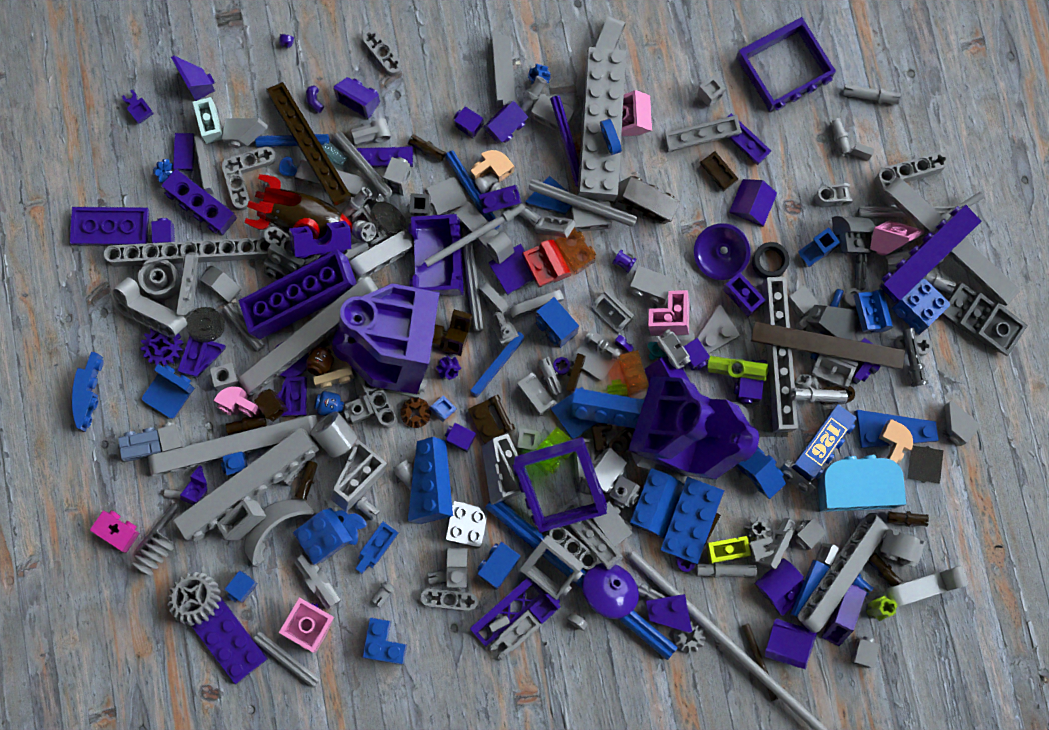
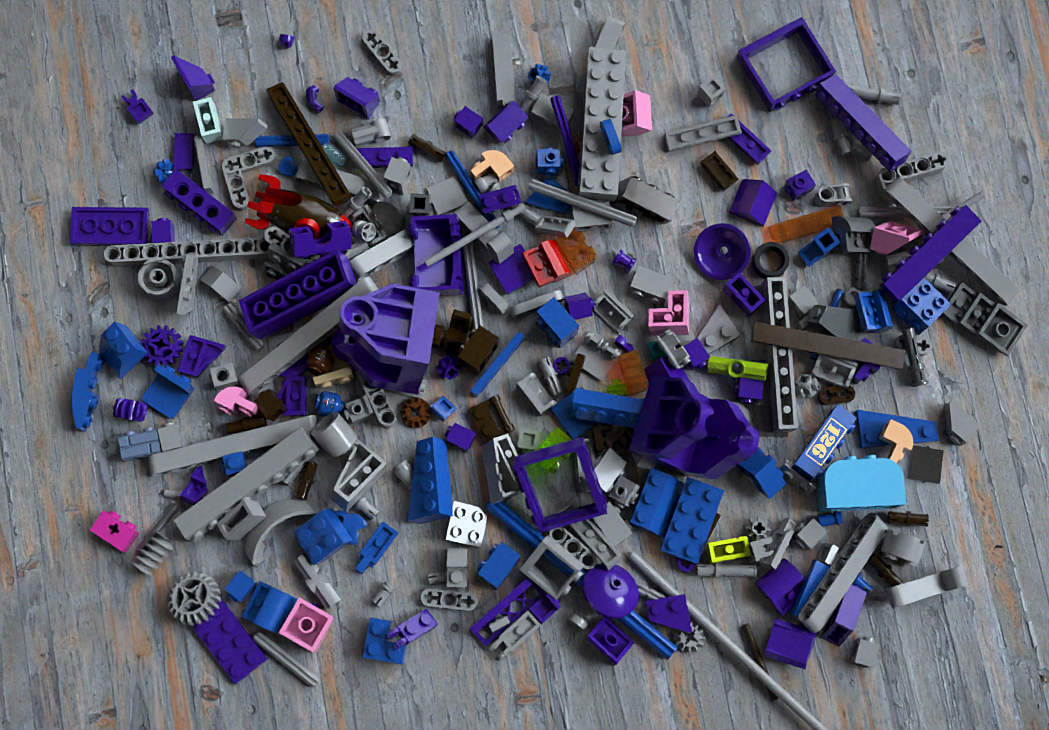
light grey beam [113,277,187,338] -> none
clear smoke tile [186,307,225,342] -> none
light grey hinge [491,312,519,343] -> none
light grey pin [790,387,848,403] -> none
lime piece [866,595,898,622] -> none
none -> blue slope [99,321,147,379]
none -> dark purple gear [113,398,147,422]
none -> blue brick [242,581,297,635]
none -> dark purple hinge [385,609,438,650]
none -> dark brown brick [457,325,499,376]
none -> blue brick [535,147,563,176]
none -> dark purple brick [564,293,594,320]
none -> dark purple slope [585,617,635,665]
none -> clear orange tile [768,205,844,244]
none -> dark purple brick [784,169,816,201]
none -> dark purple brick [815,75,912,172]
none -> blue pin [817,510,843,527]

